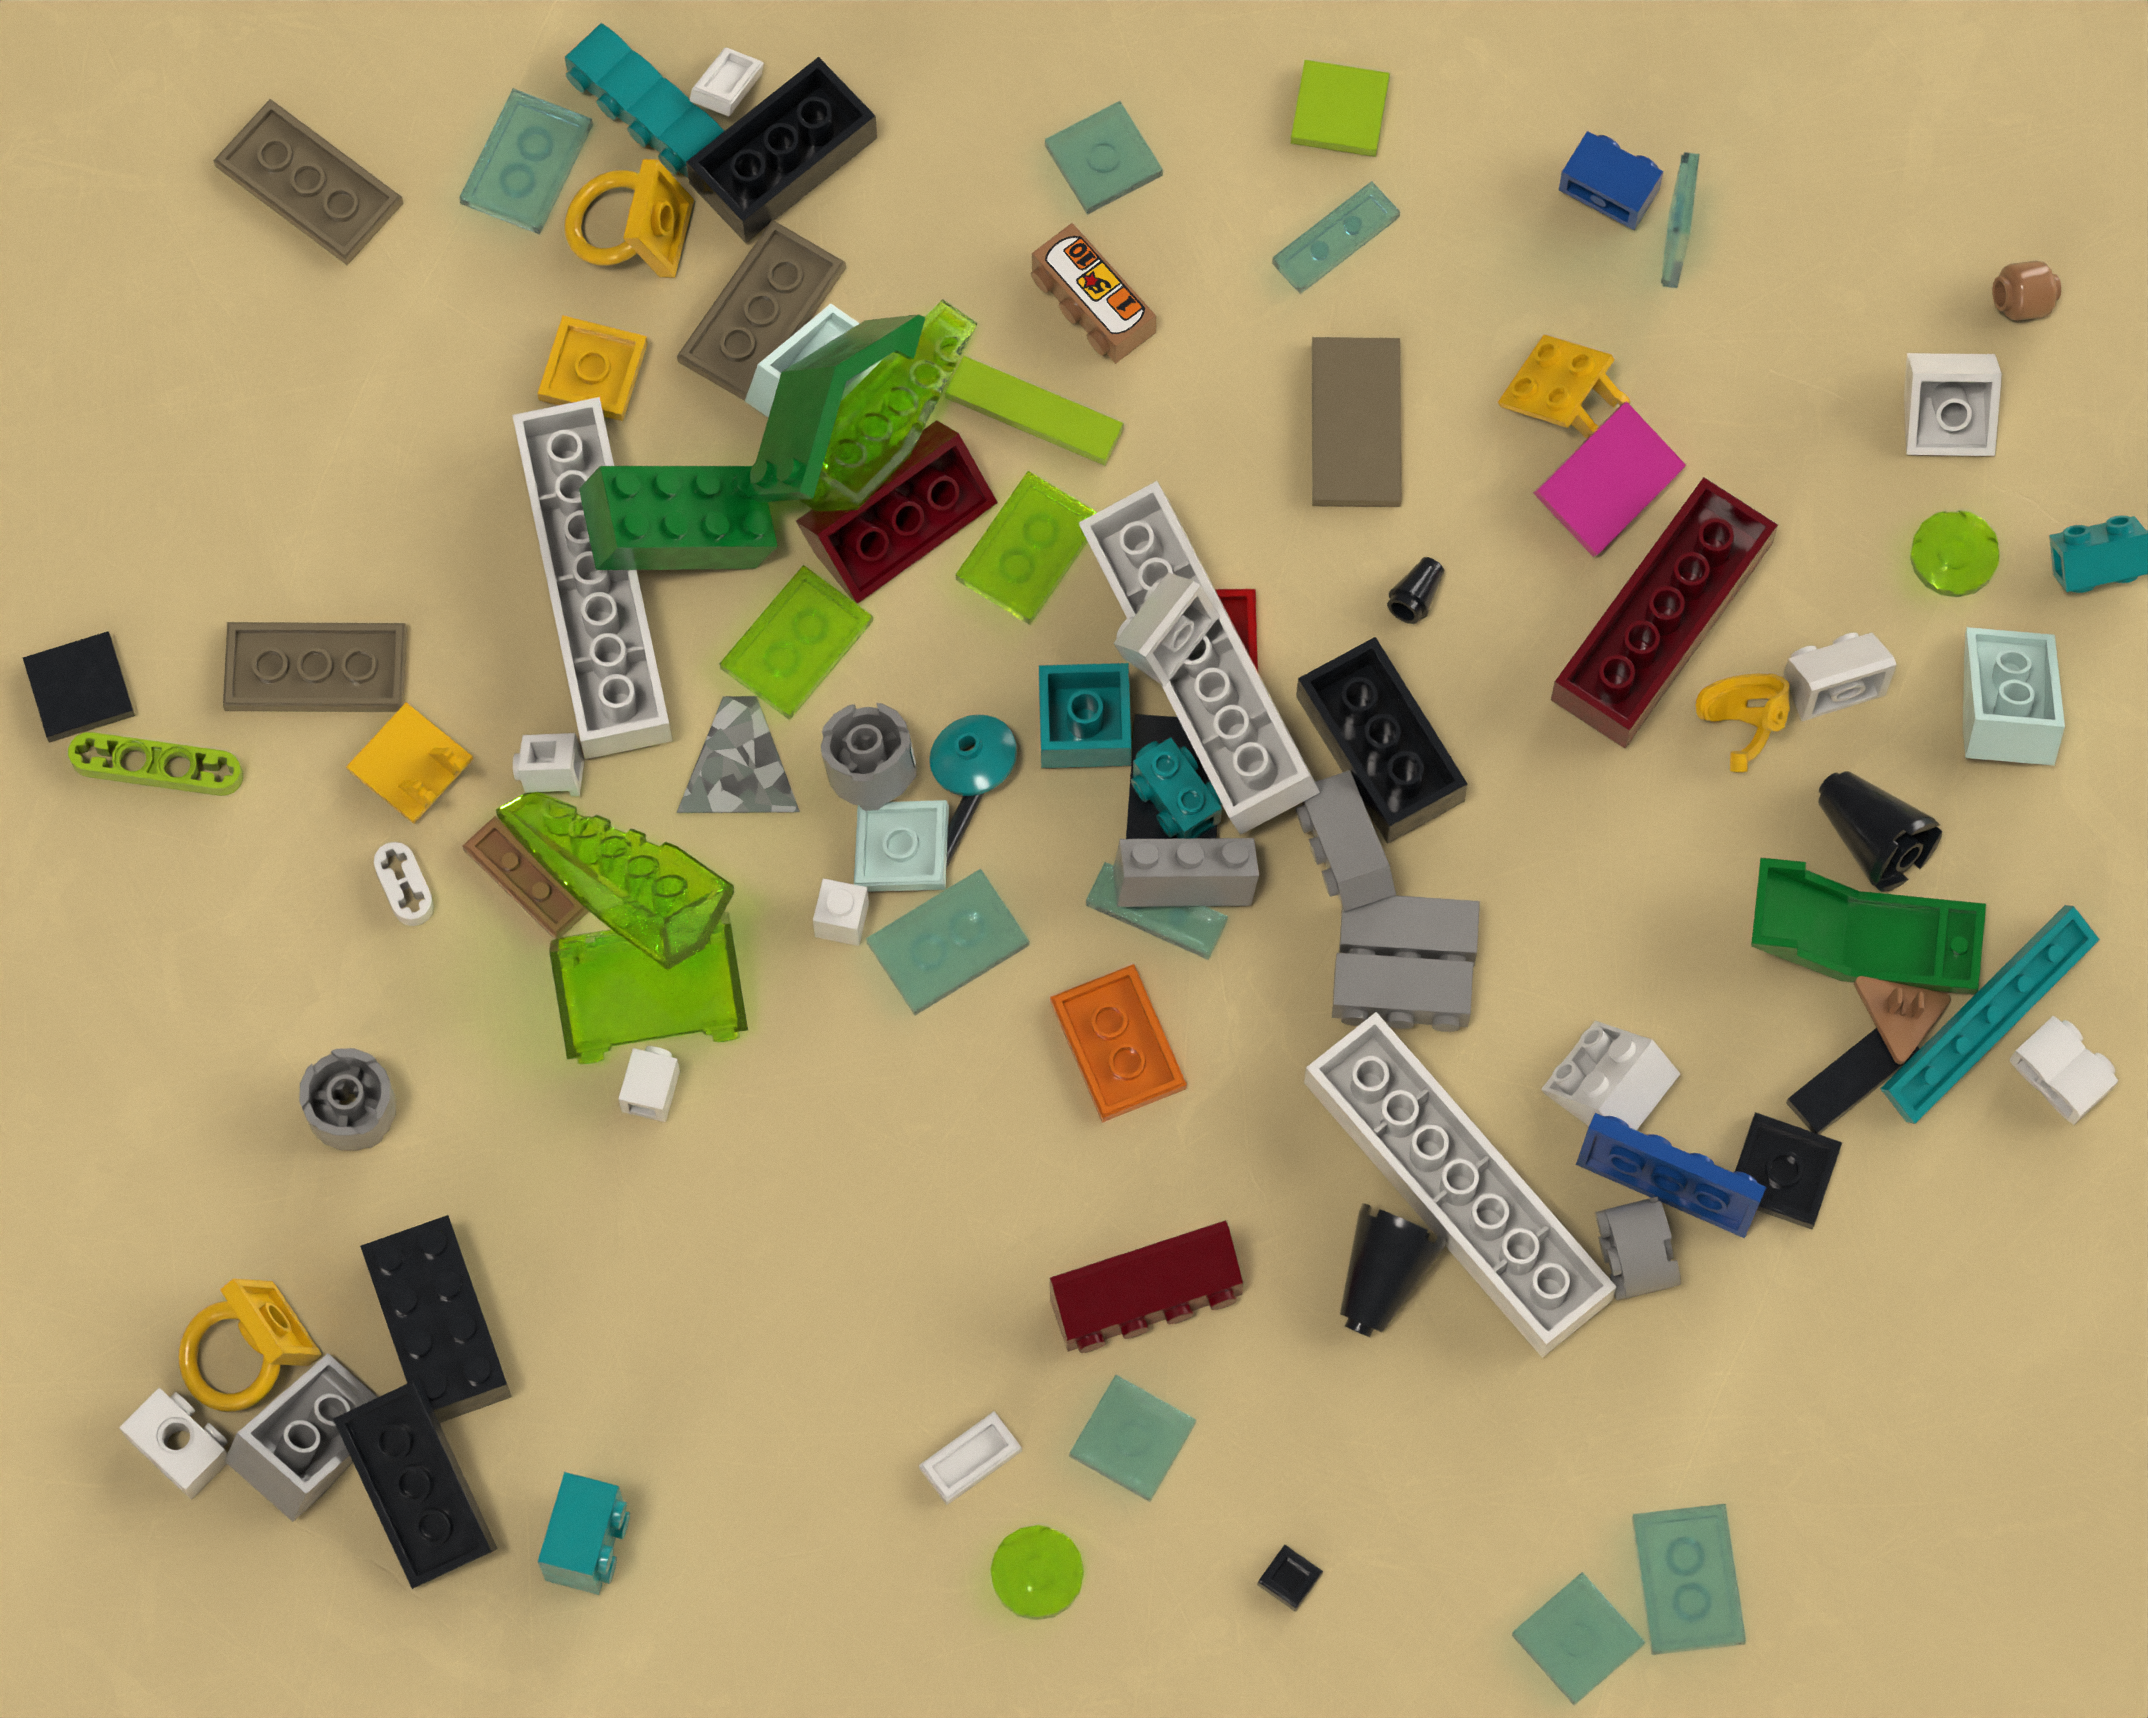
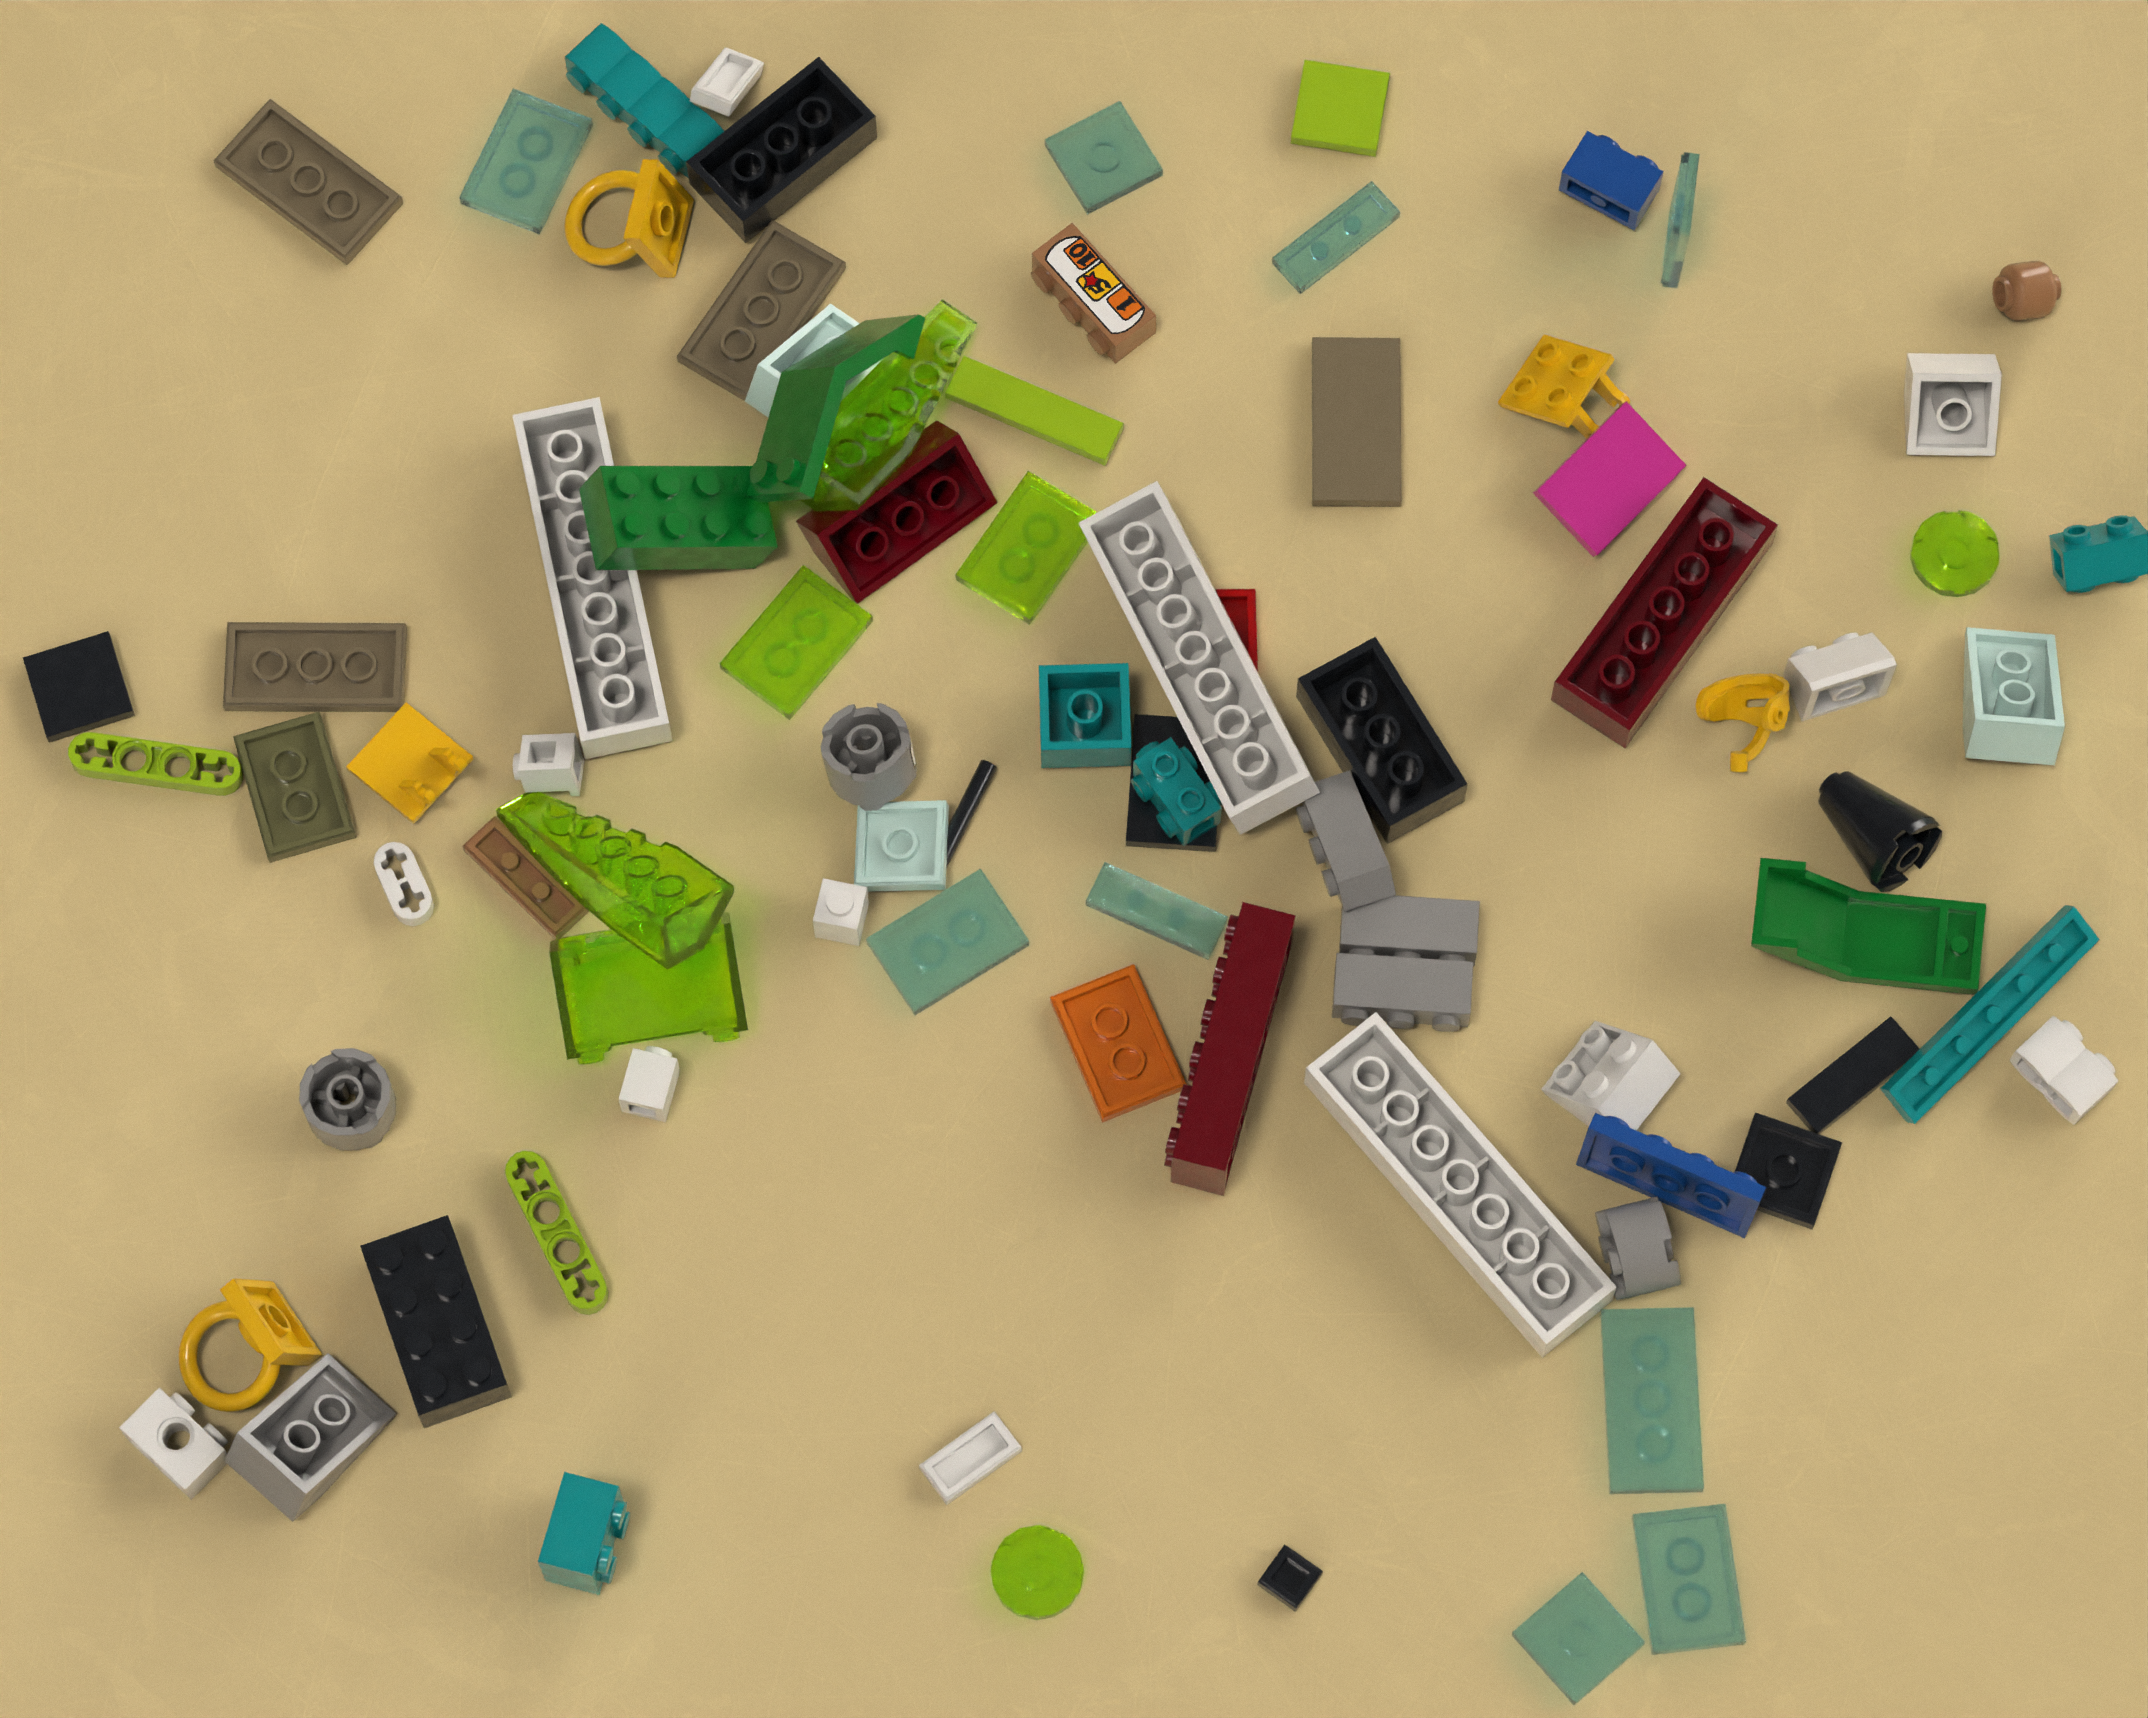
black plate [333,1378,498,1589] -> none
yellow plate [537,315,648,421] -> none
sticker [677,696,800,813] -> none
teal dish [930,715,1017,796] -> none
dark red slope [1050,1220,1243,1353] -> none
clear light blue tile [1069,1375,1196,1502] -> none
white slope [1113,573,1219,687] -> none
light grey brick [1113,838,1259,907] -> none
black cone [1340,1203,1447,1337] -> none
black cone [1387,557,1444,624] -> none
medium nougat piece [1854,976,1951,1064] -> none
none -> olive tile [233,711,357,863]
none -> lime beam [505,1151,608,1315]
none -> dark red brick [1164,902,1296,1196]
none -> clear light blue tile [1600,1307,1704,1494]

